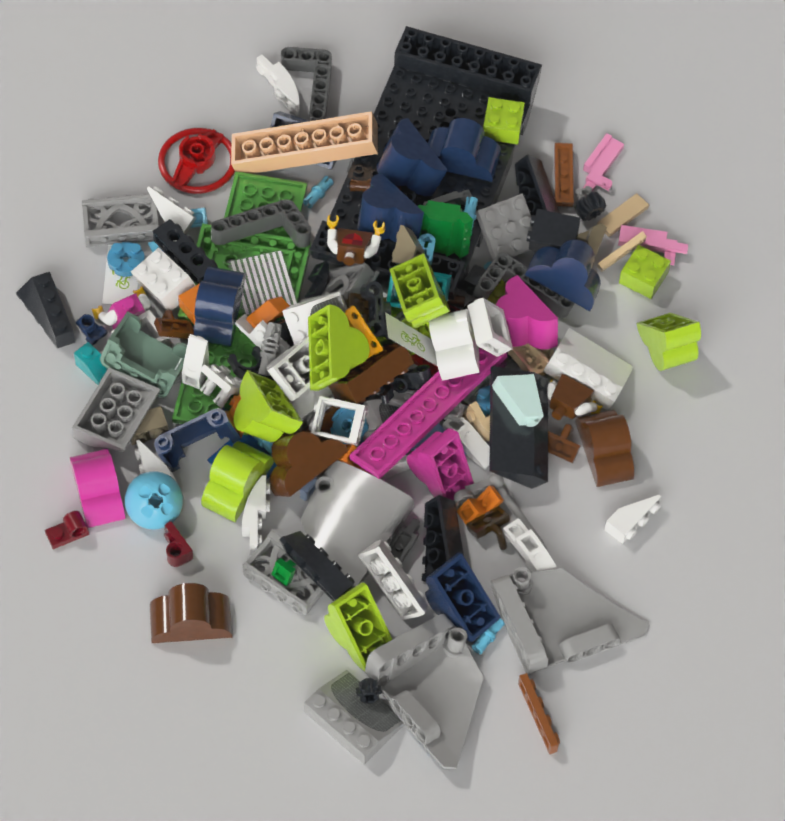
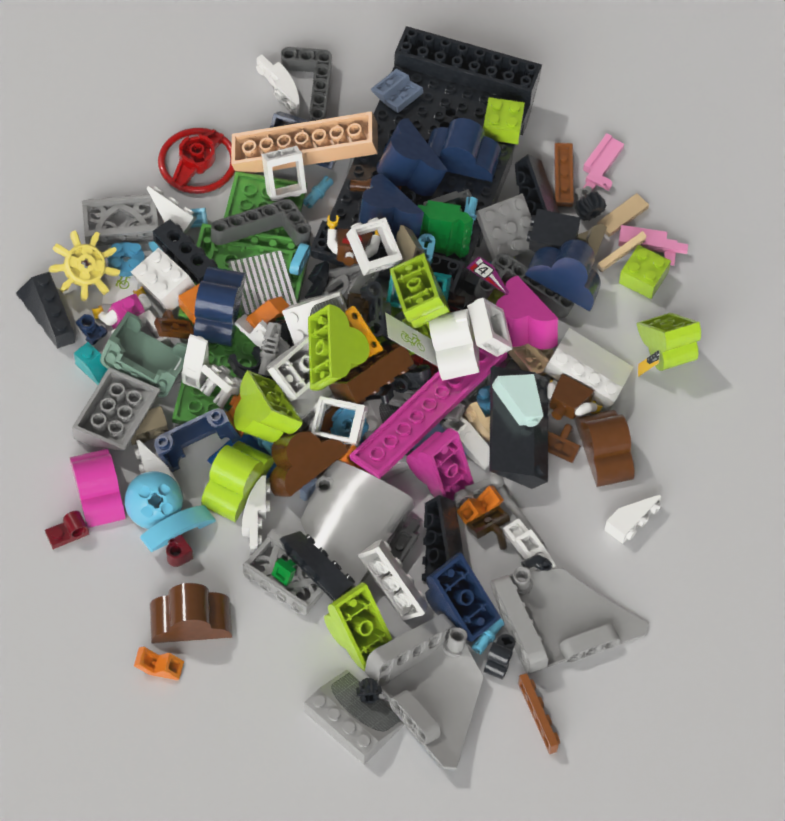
none -> light yellow gear [49,230,120,301]
none -> orange slope [134,646,184,680]
none -> medium azure slope [140,505,216,552]
none -> white window [261,146,307,201]
none -> medium azure beam [289,243,311,276]
none -> white window [346,218,403,276]
none -> sand blue slope [371,69,424,113]
none -> sticker [466,257,509,295]
none -> black piece [484,634,516,680]
none -> black arm [521,555,552,571]
none -> yellow sticker [638,350,659,377]

